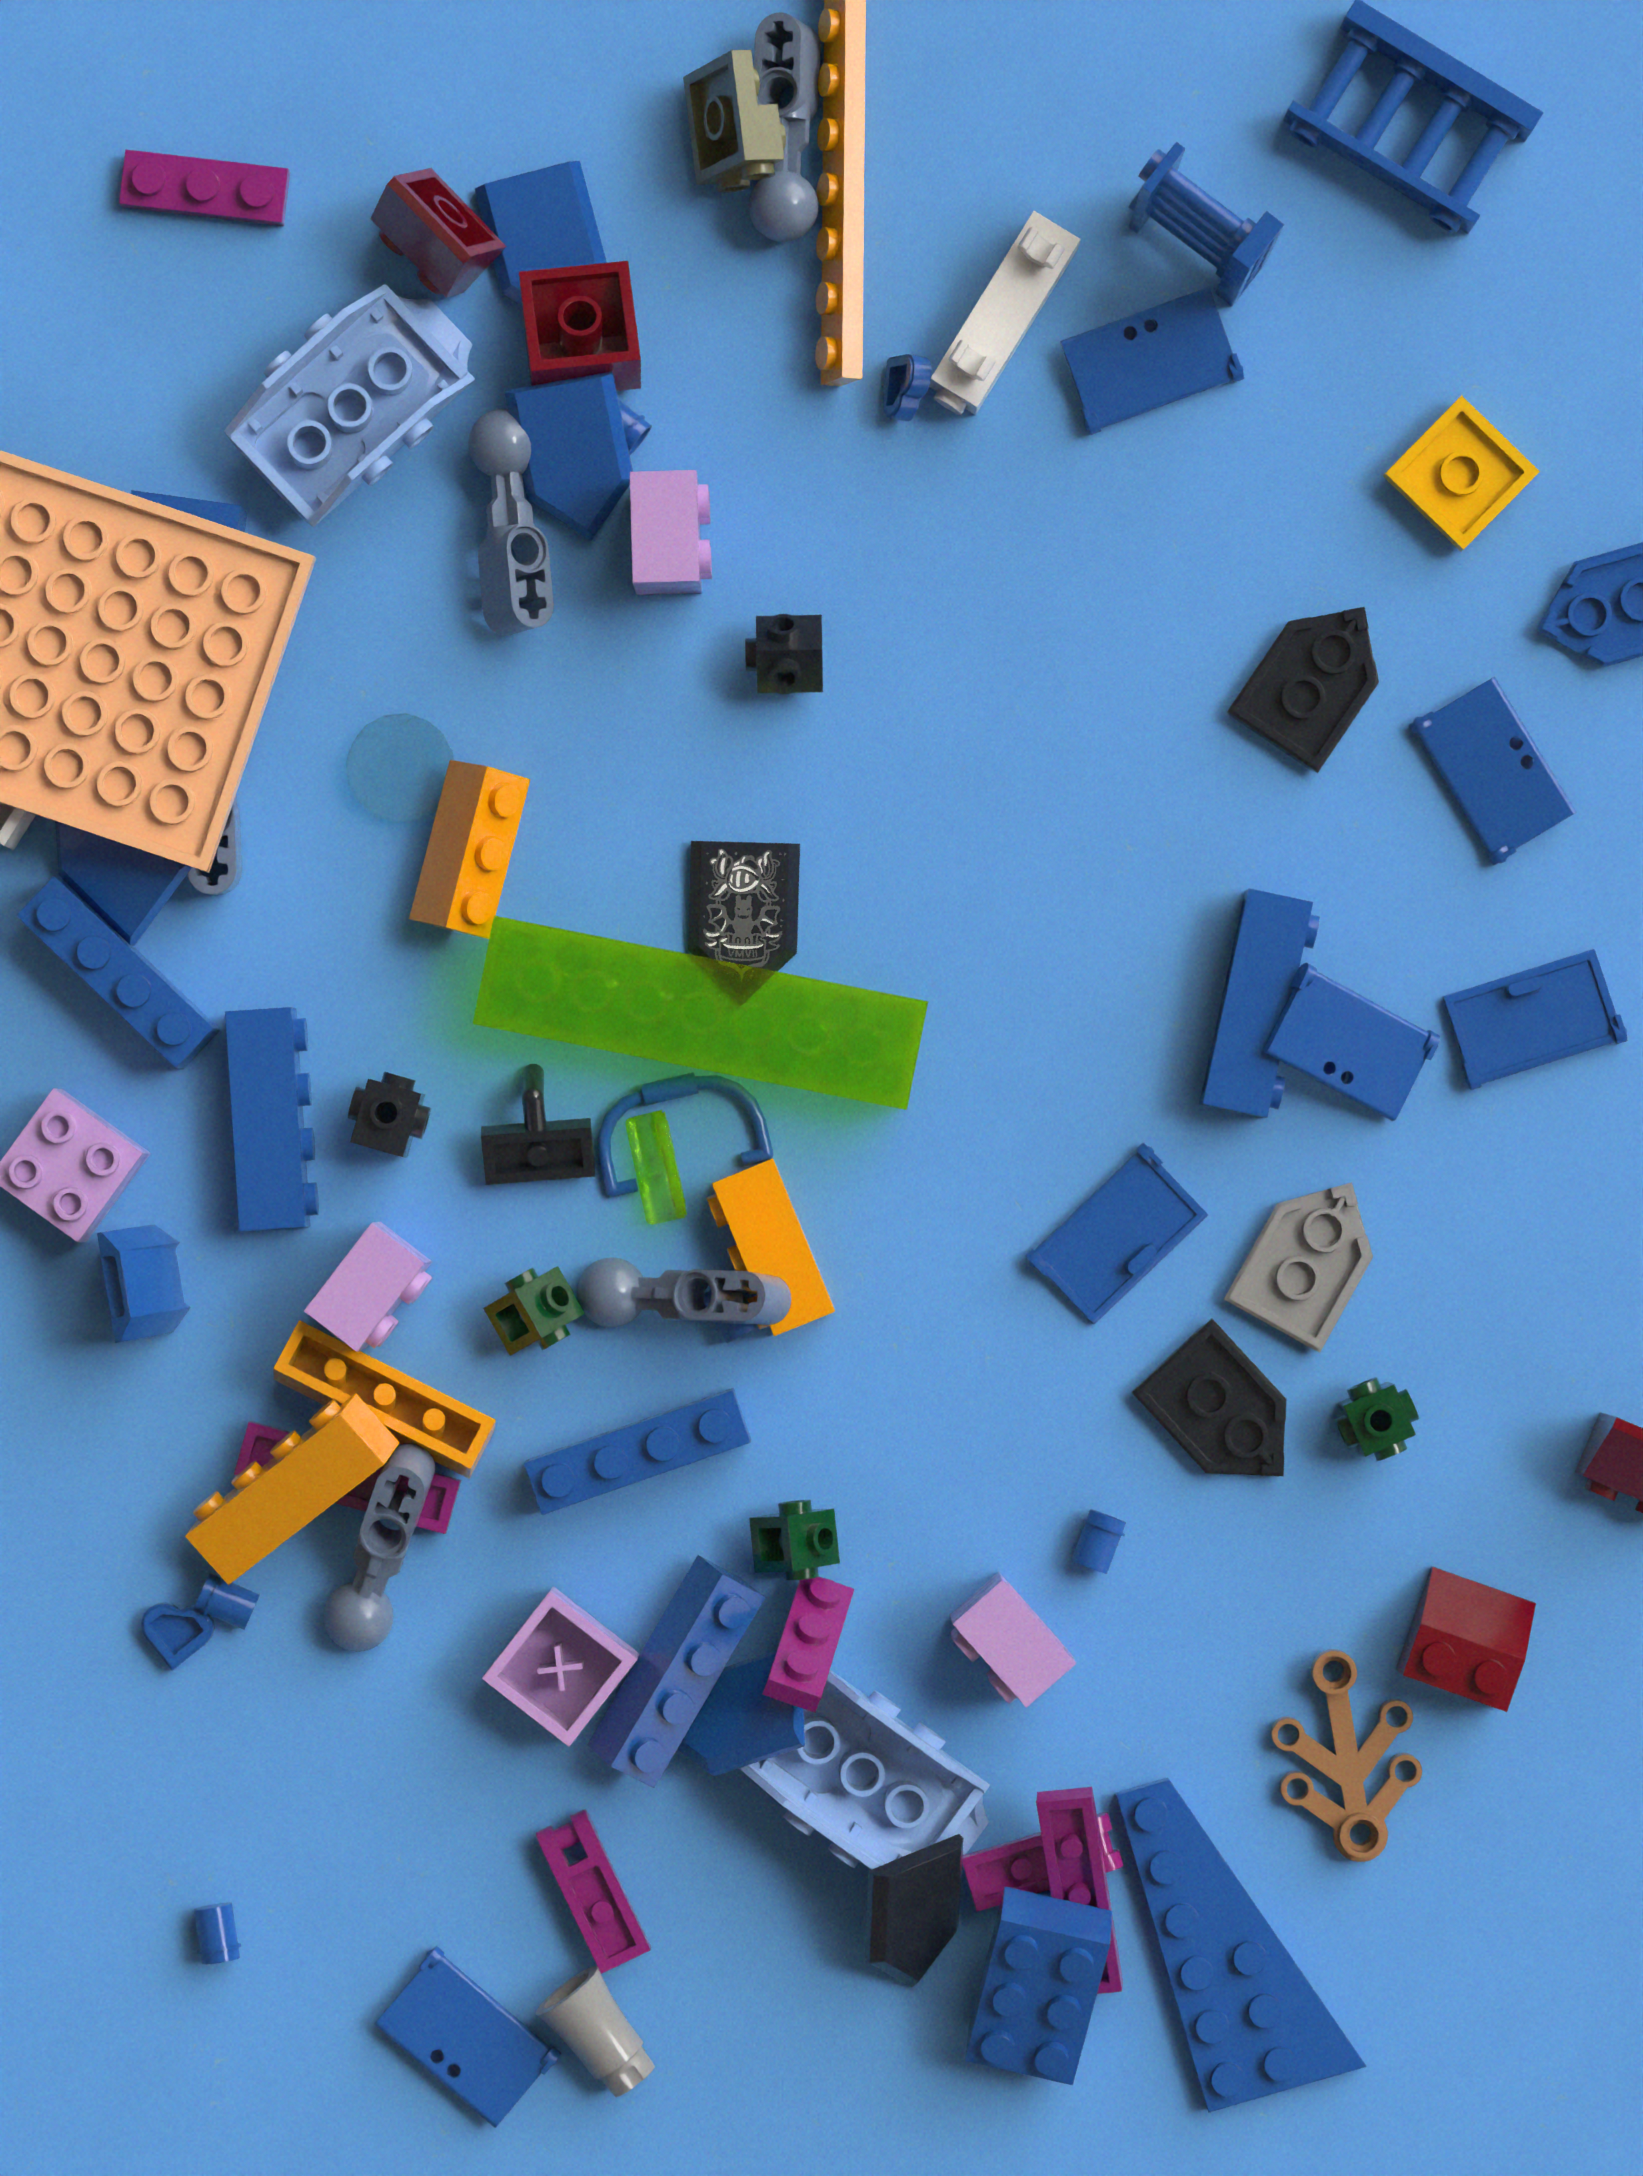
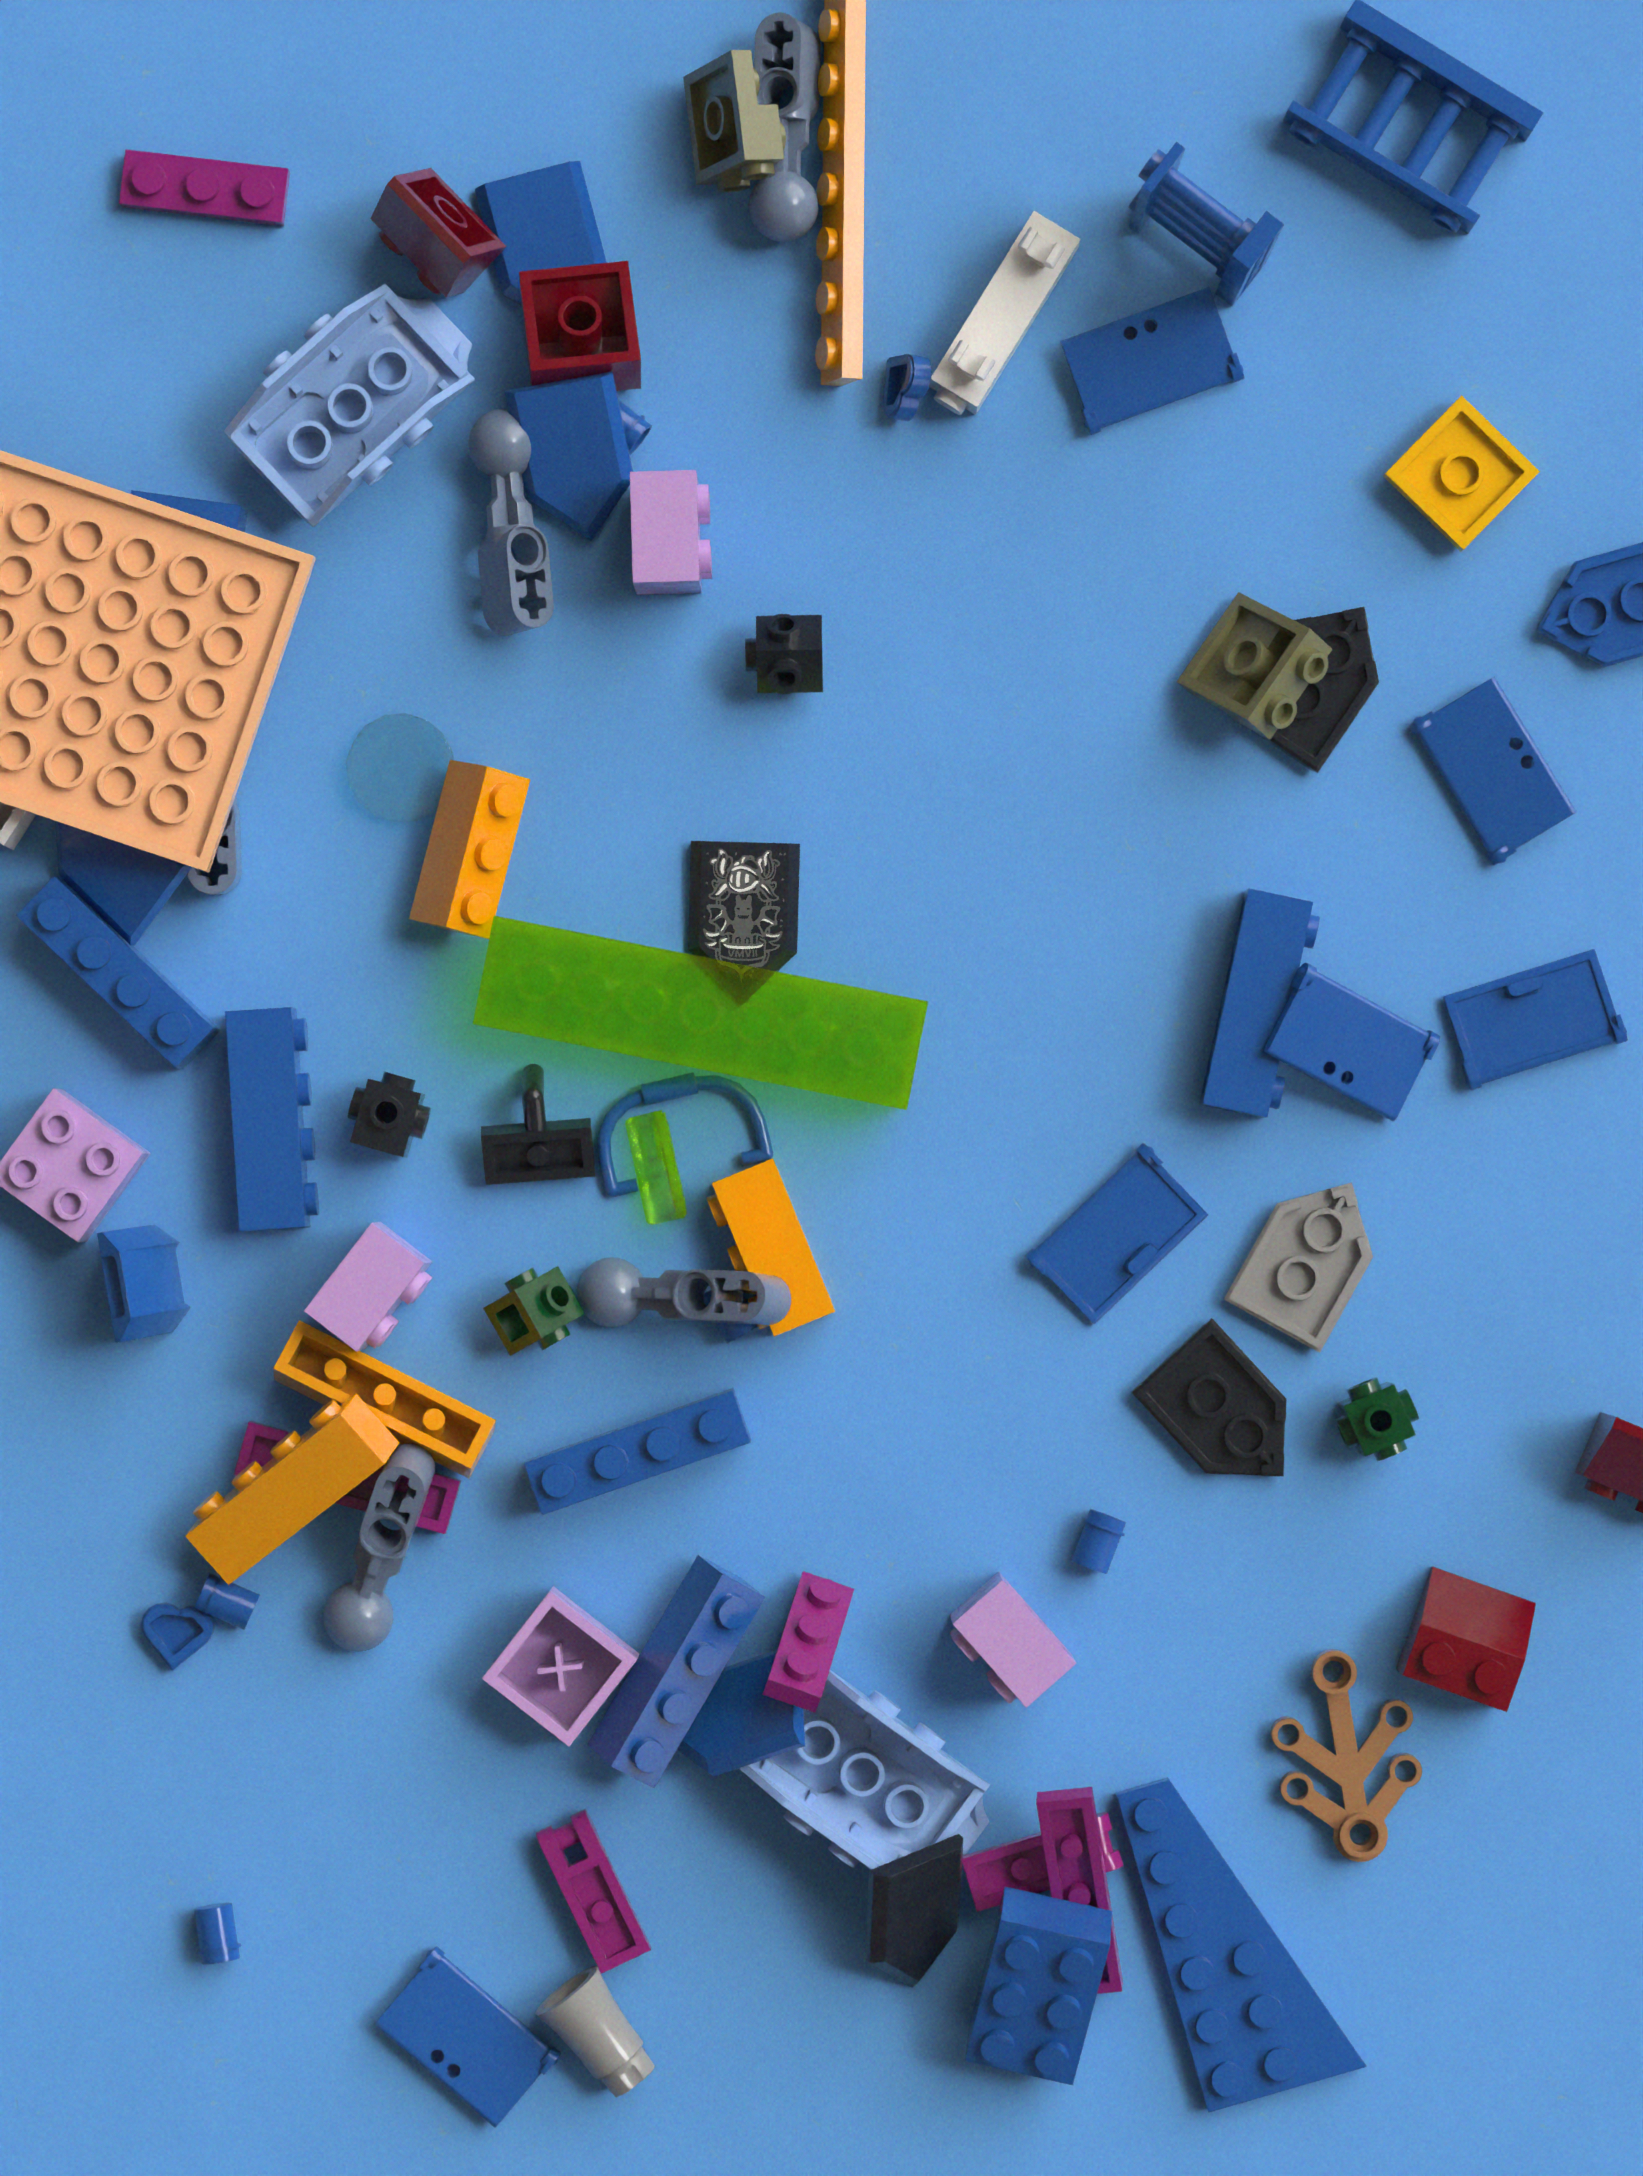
dark green brick [749,1500,840,1580] -> none
none -> olive plate [1177,592,1332,740]

